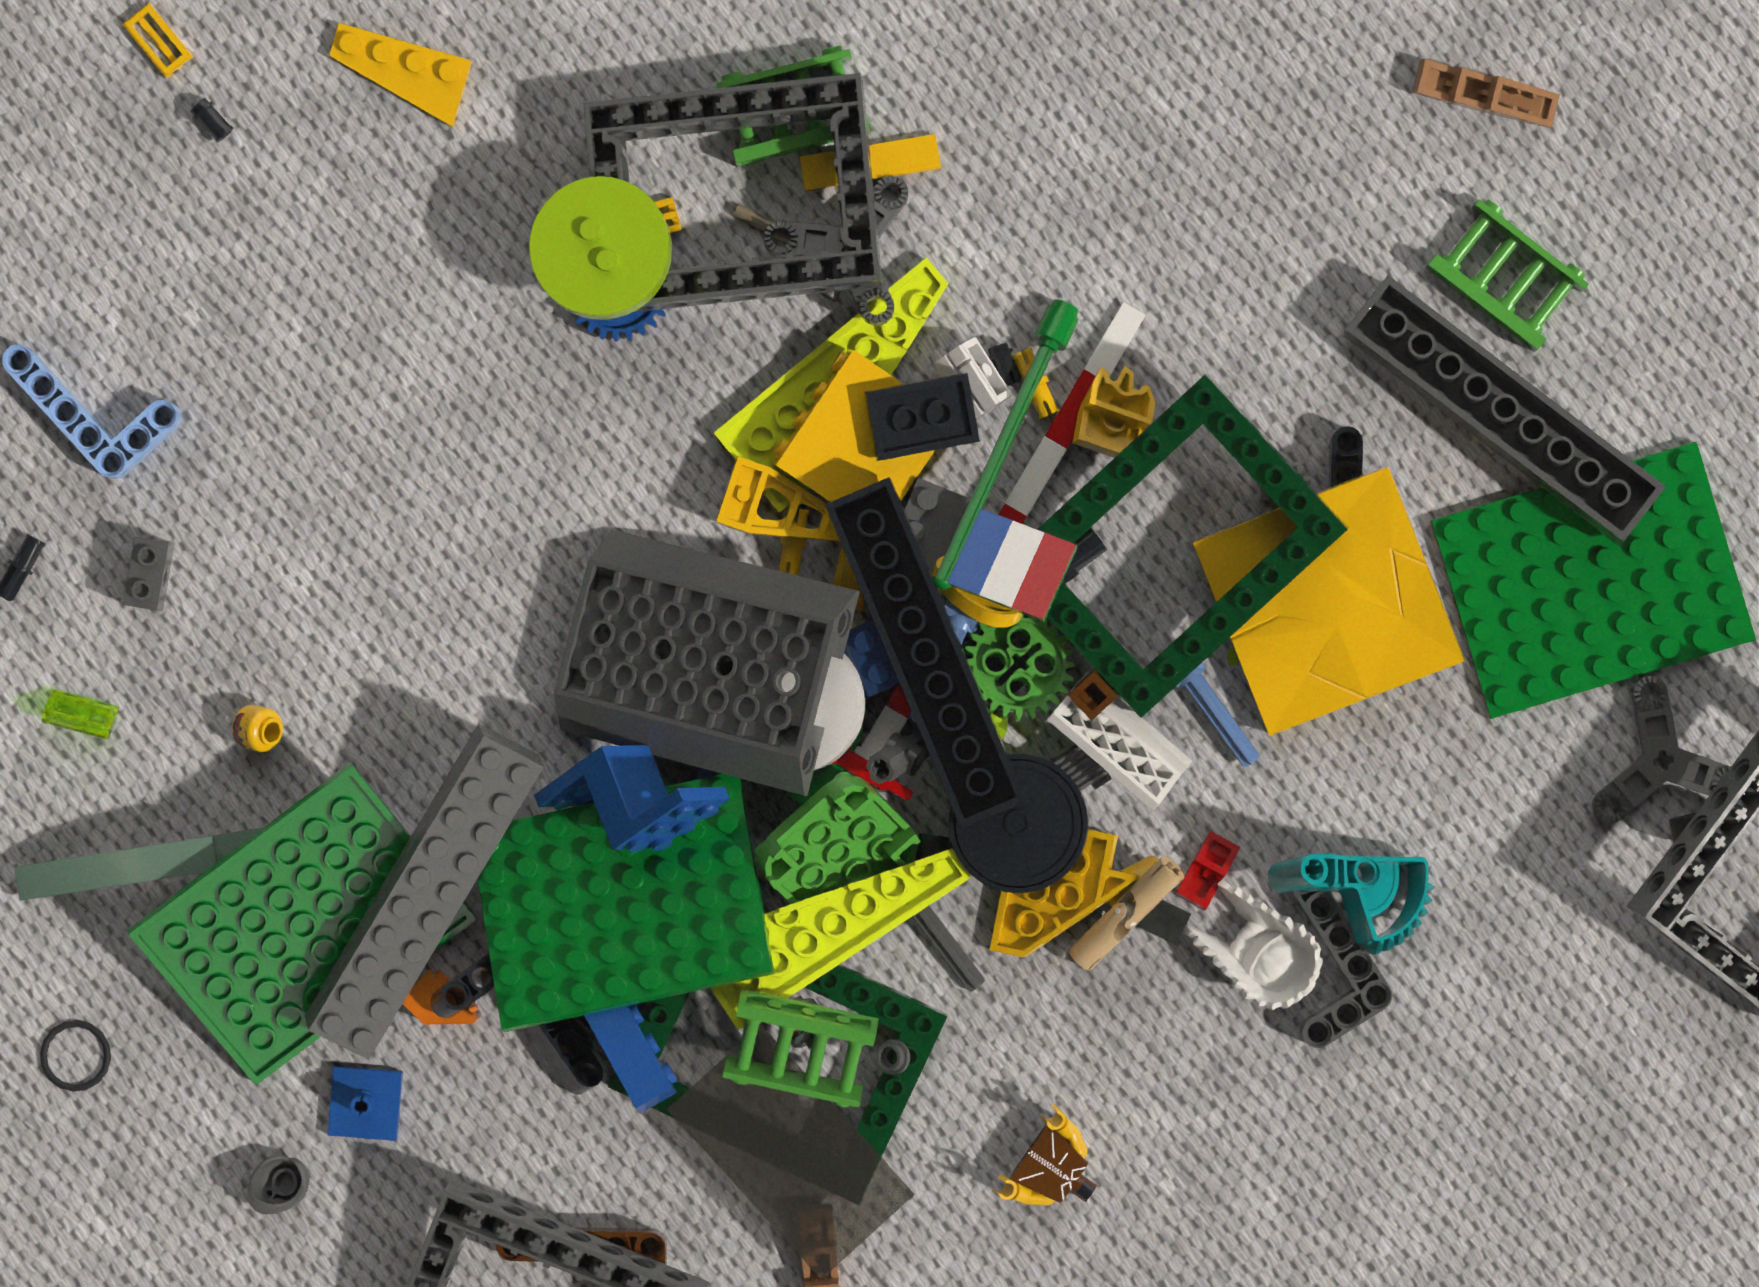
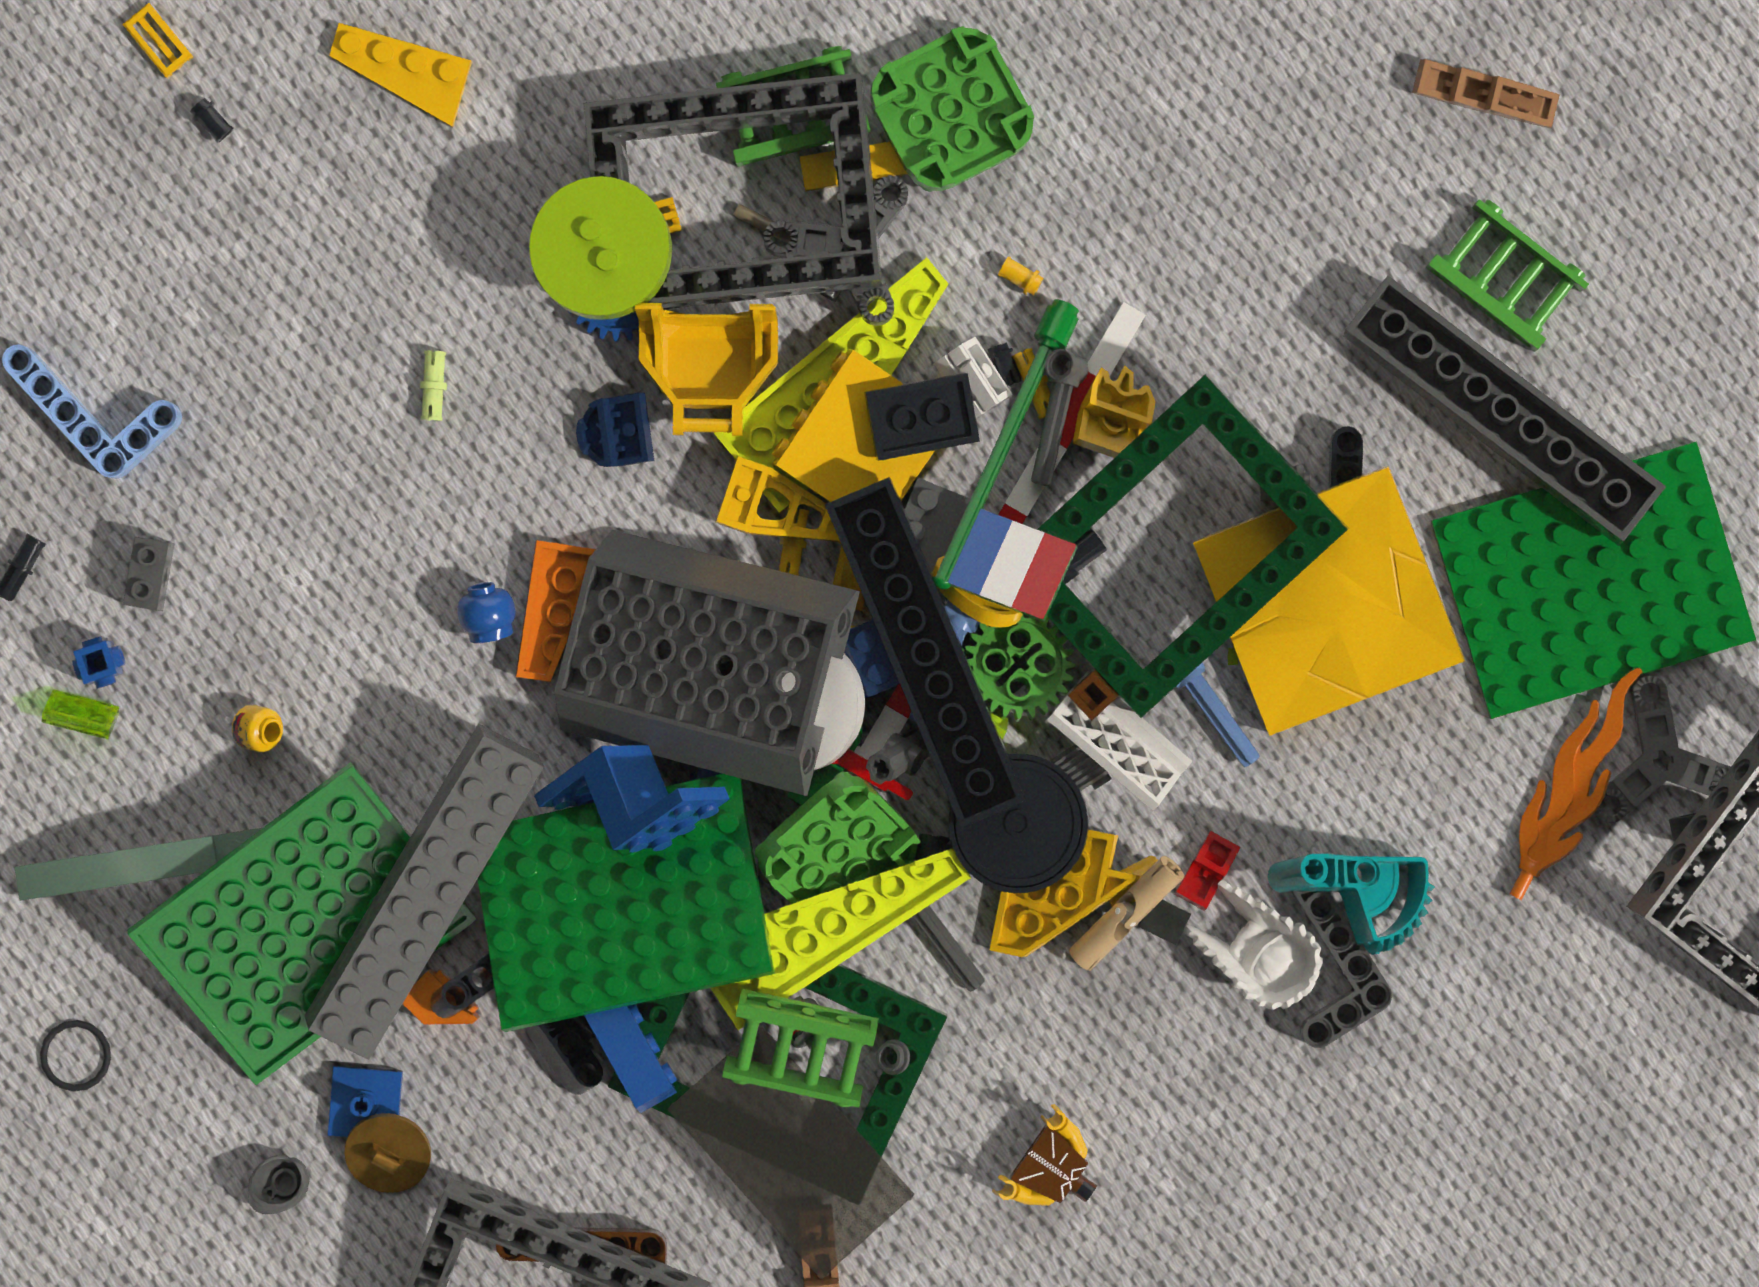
none -> blue brick [72,636,126,689]
none -> pearl gold shield [344,1113,431,1193]
none -> yellowish green pin [420,350,447,421]
none -> blue piece [457,582,516,643]
none -> orange wing [515,540,596,682]
none -> dark blue slope [576,393,655,467]
none -> yellow piece [635,303,778,436]
none -> bright green plate [870,26,1034,192]
none -> yellow pin [998,256,1044,296]
none -> dark grey axle [1031,349,1088,486]
none -> orange piece [1509,668,1642,900]

